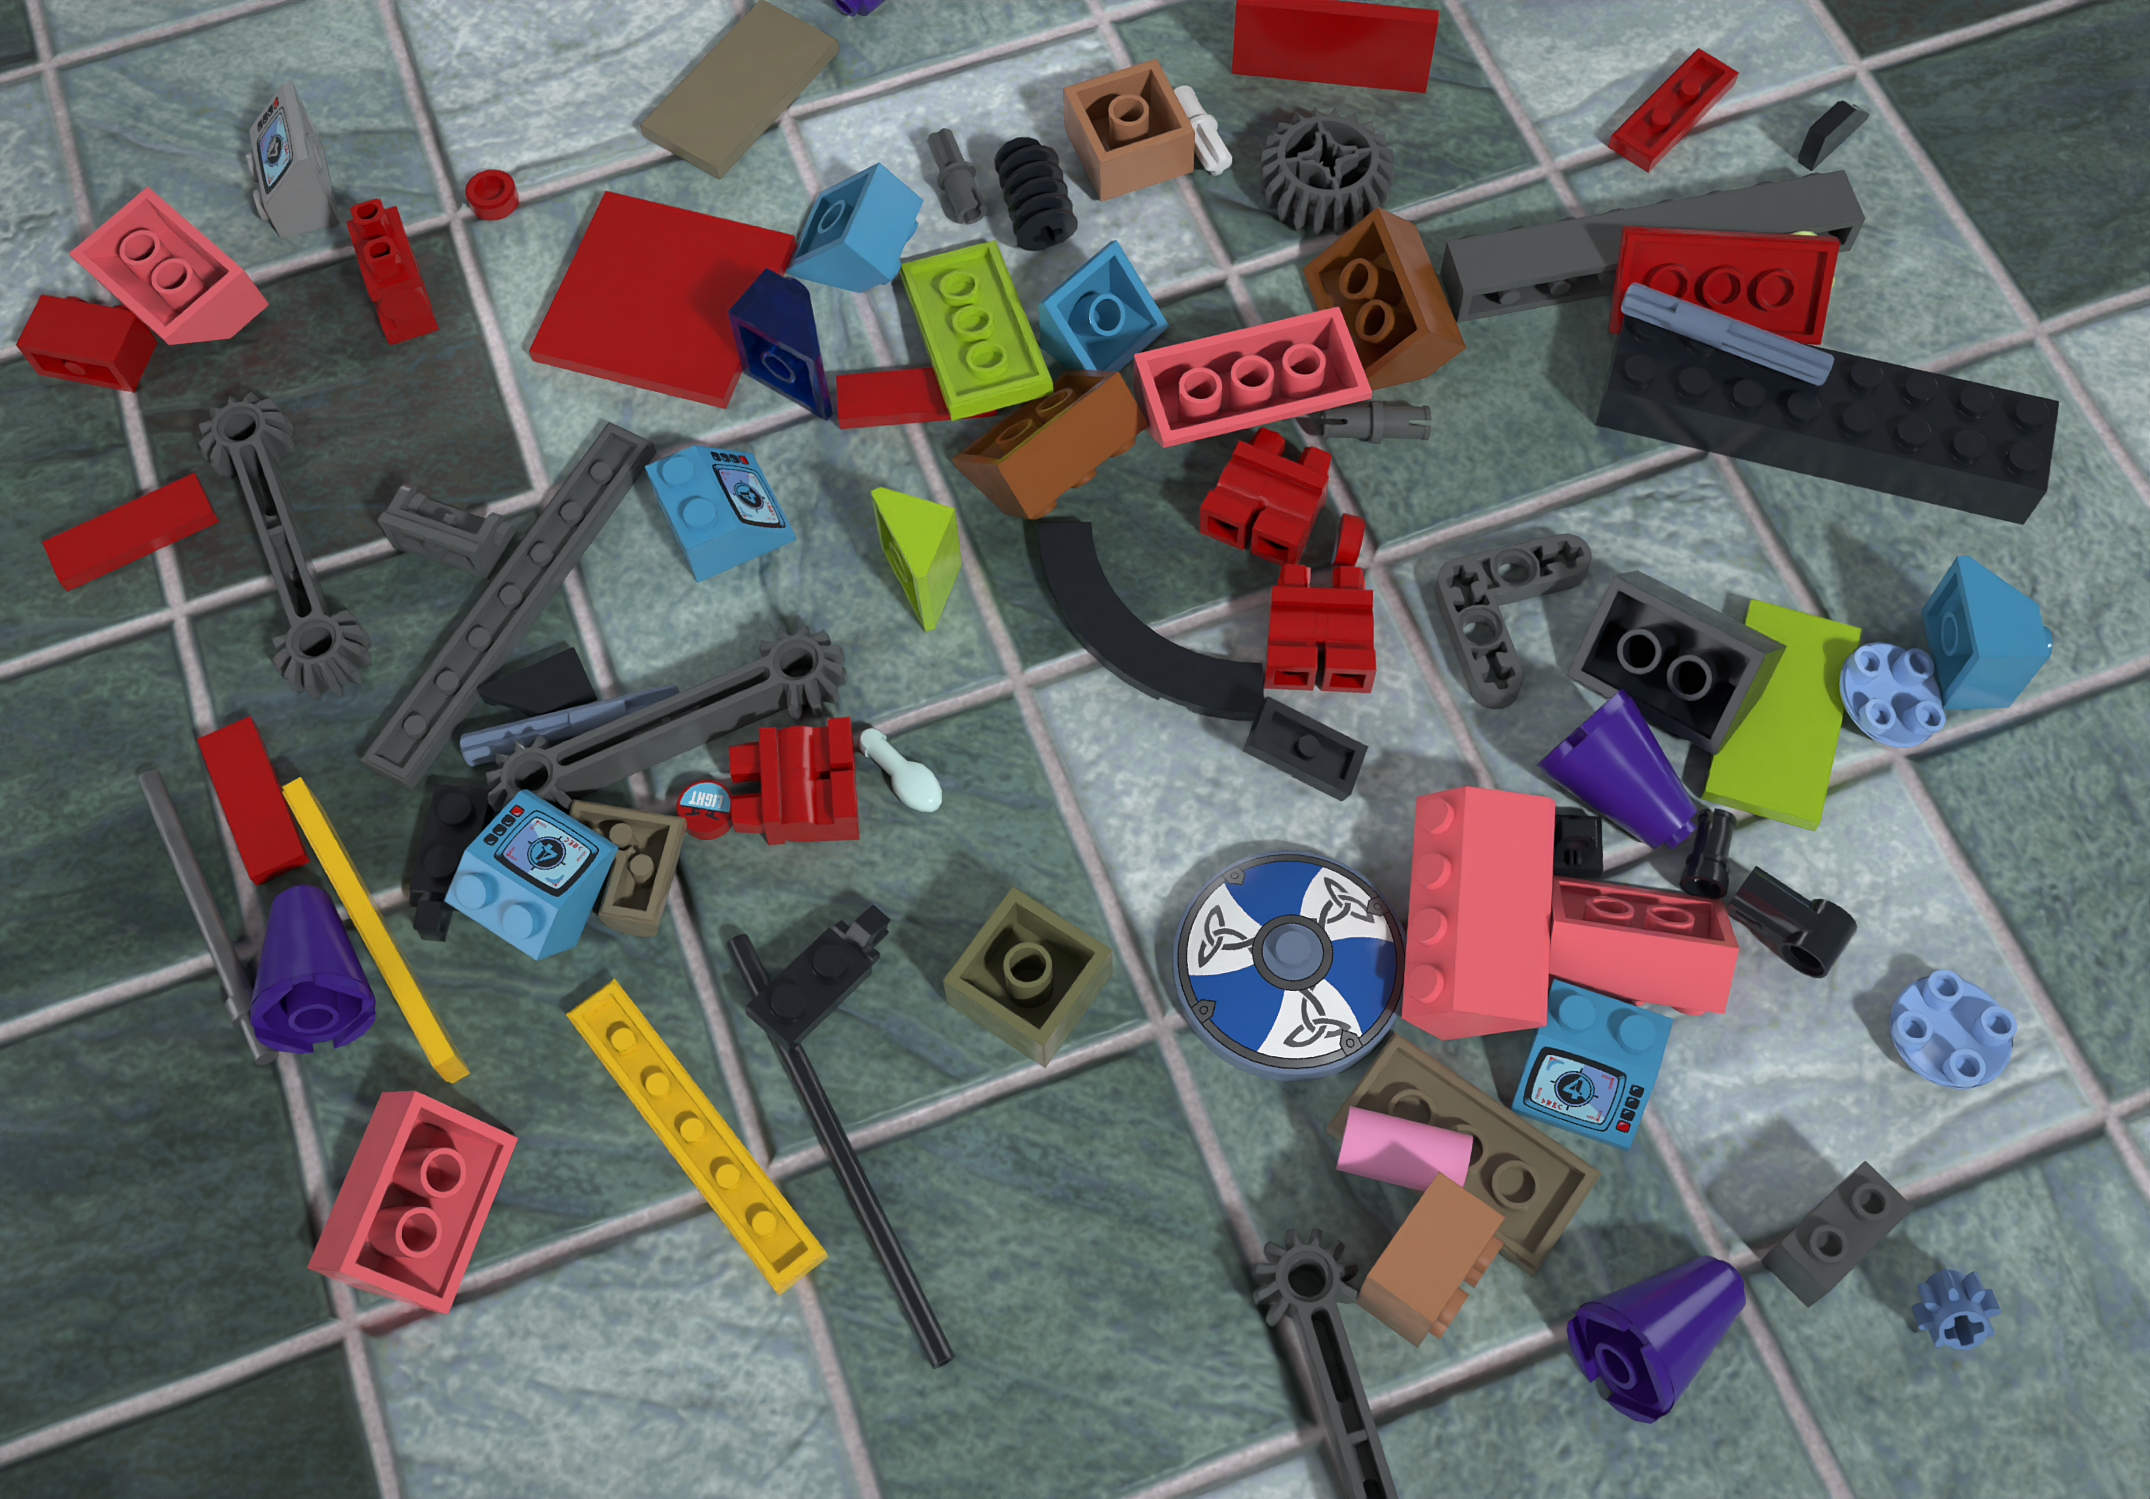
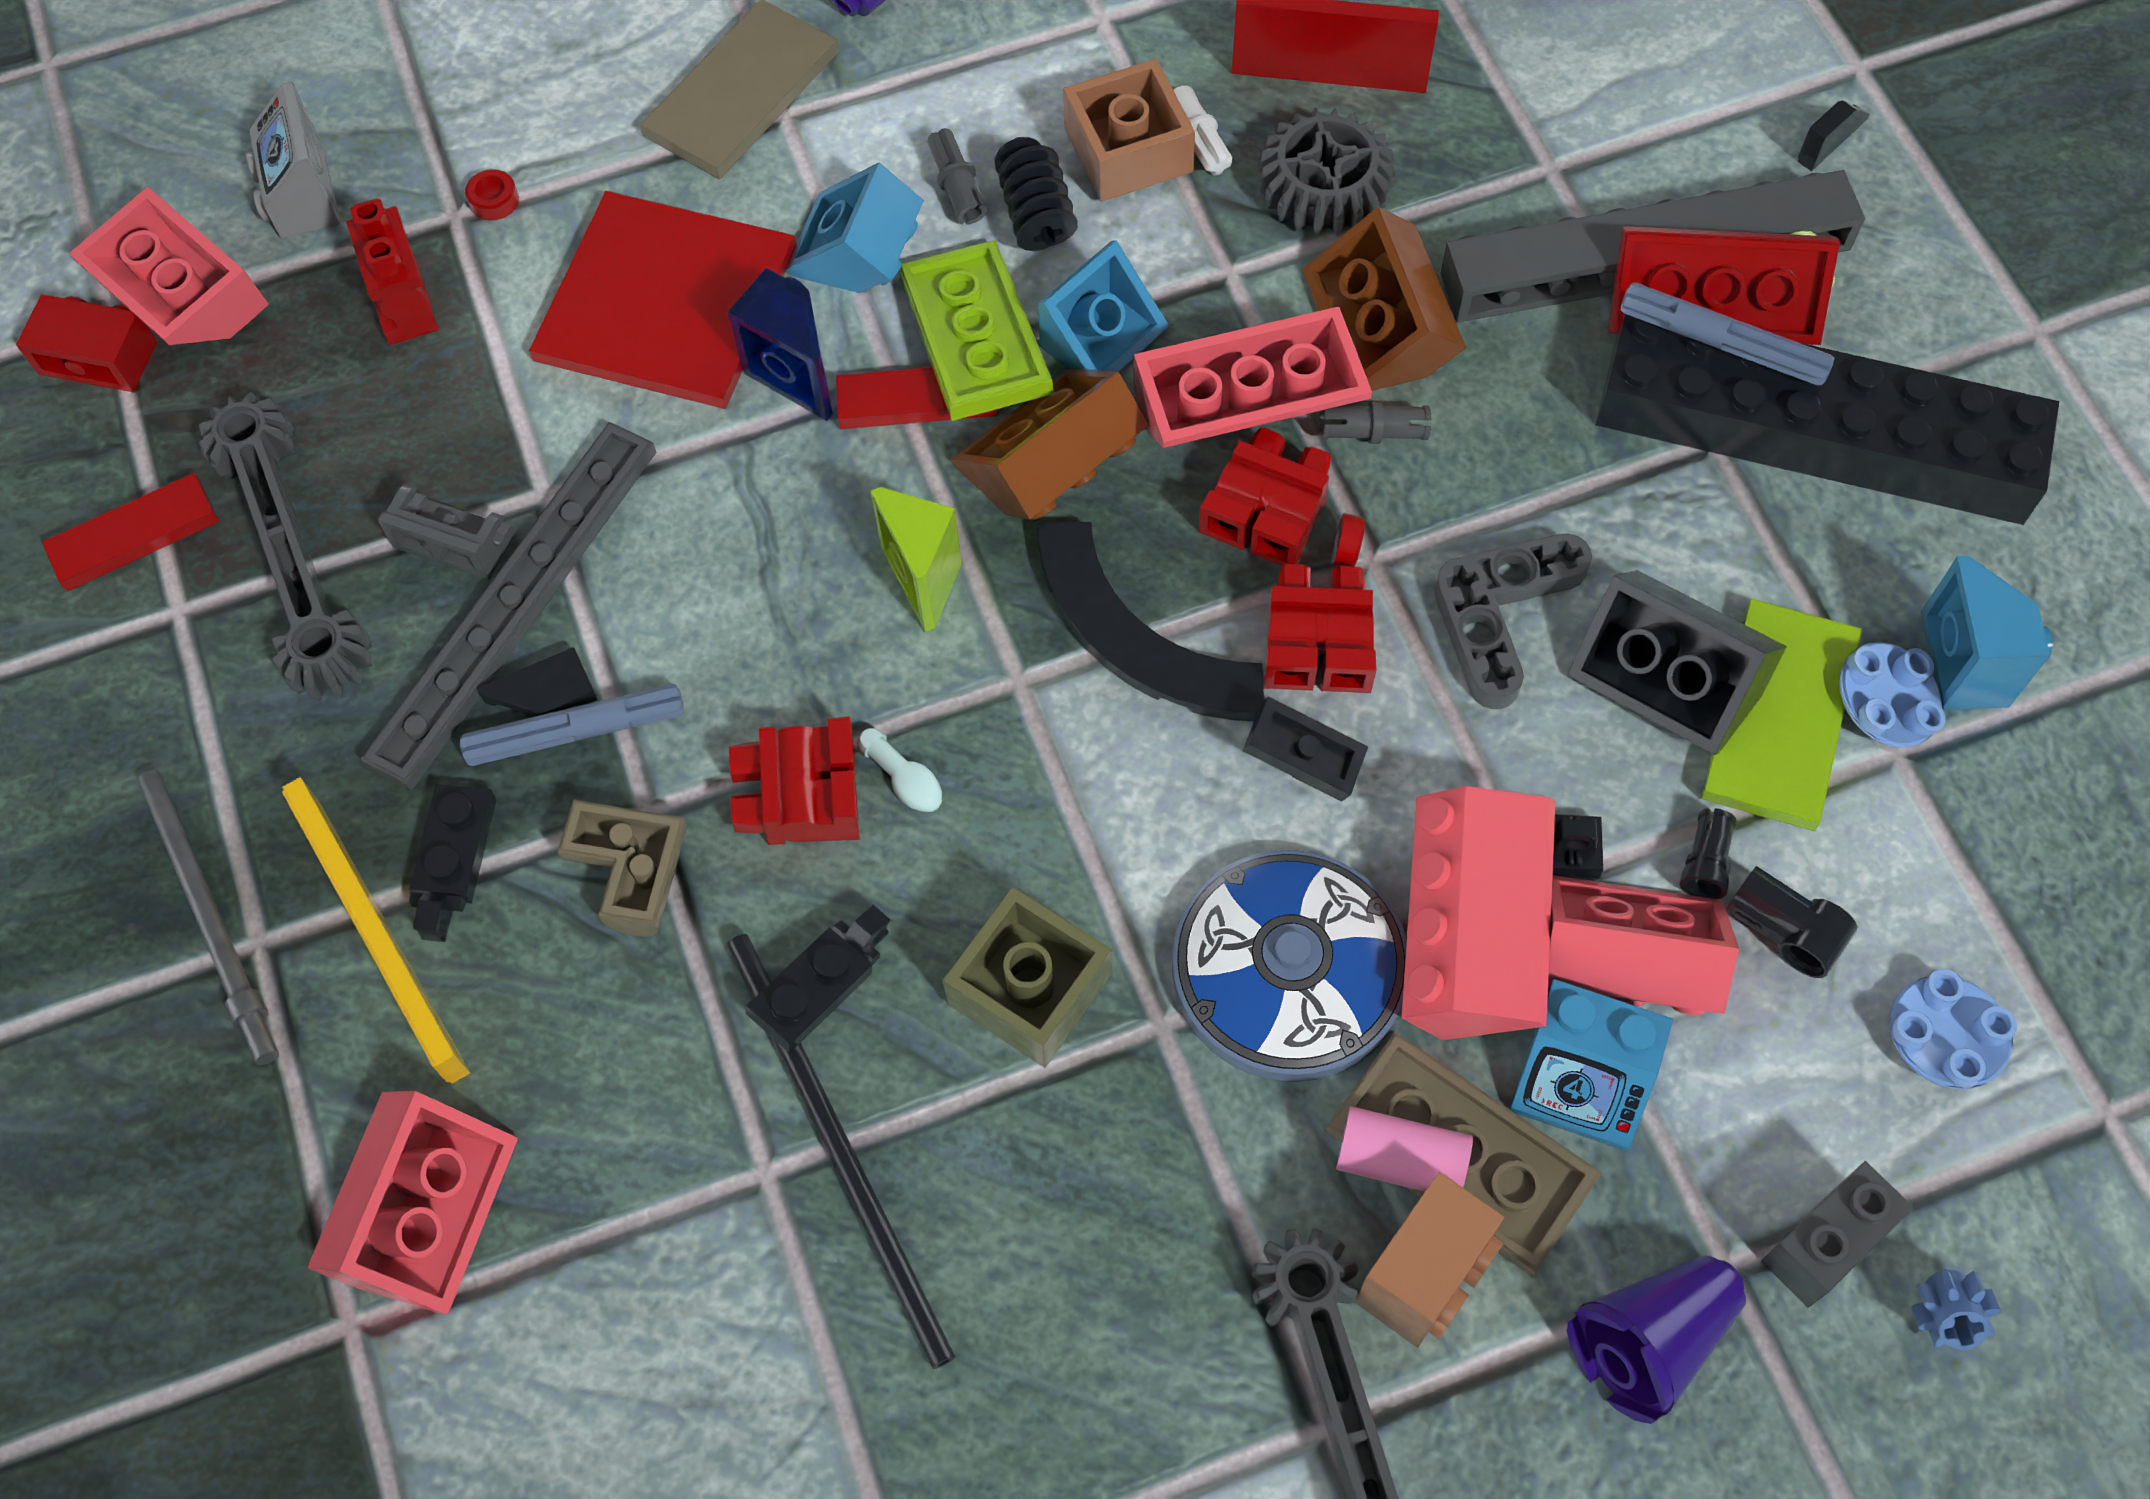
red tile [197,716,311,886] -> none
dark purple cone [249,884,376,1054] -> none
dark azure slope [444,789,619,961] -> none
dark grey arm [486,623,848,815] -> none
yellow tile [566,978,829,1296] -> none
dark azure slope [644,445,796,583] -> none
tile [676,780,733,840] -> none
dark purple cone [1537,689,1698,850] -> none
red tile [1608,48,1739,173] -> none

